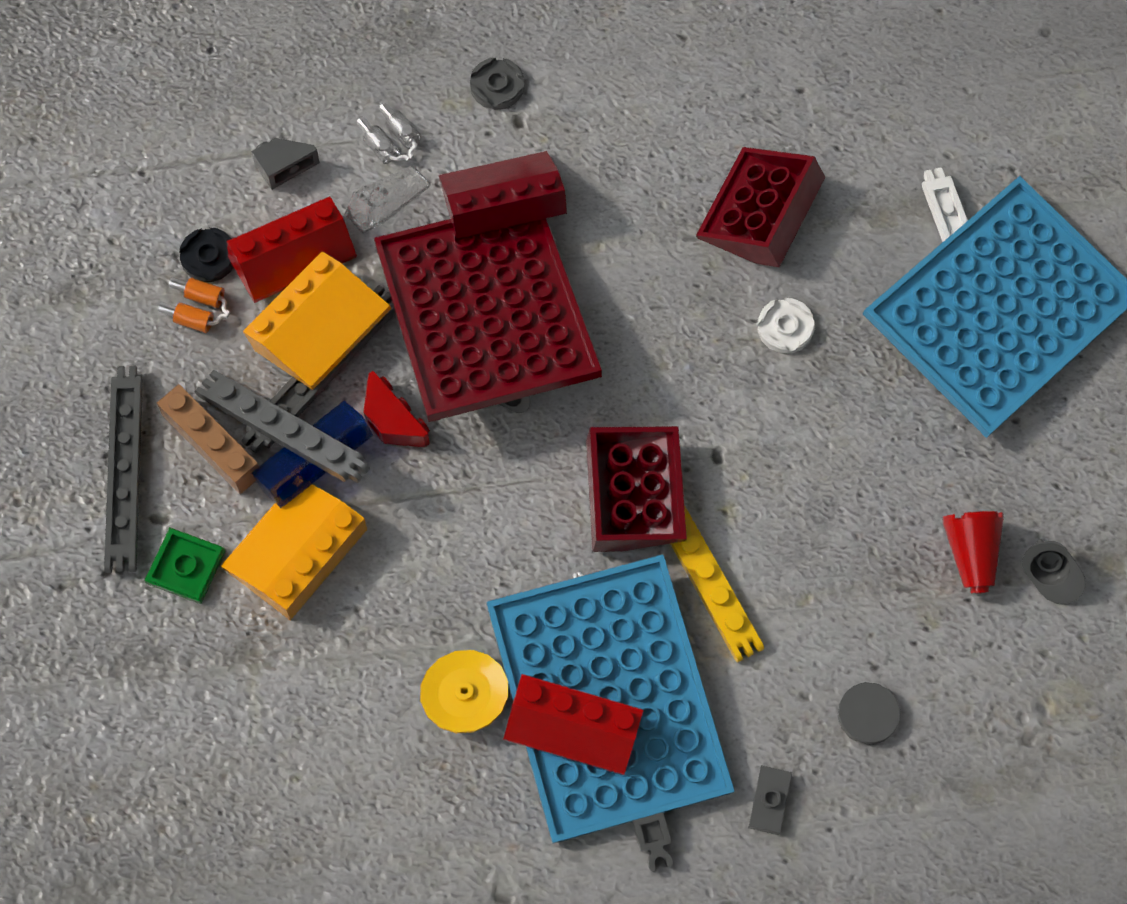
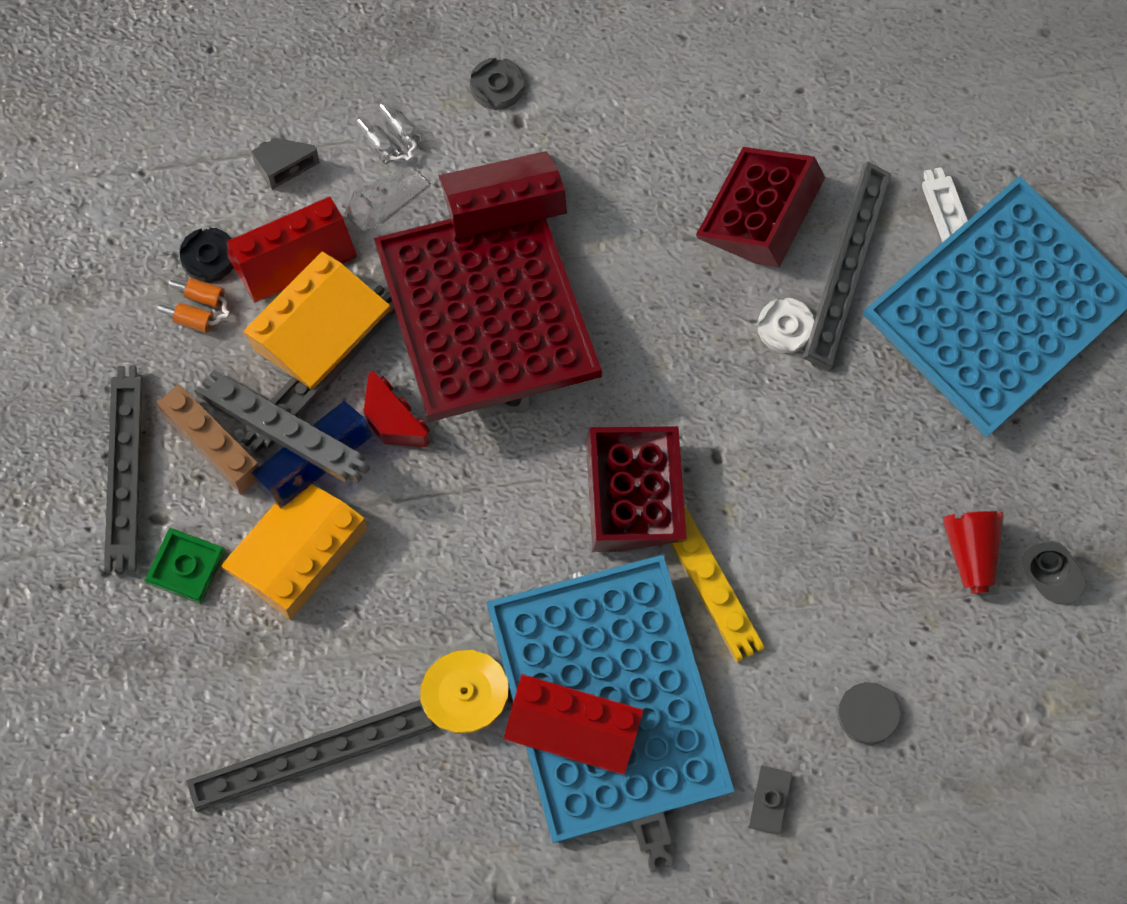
none -> dark grey tile [186,700,435,812]
none -> dark grey tile [803,162,891,370]

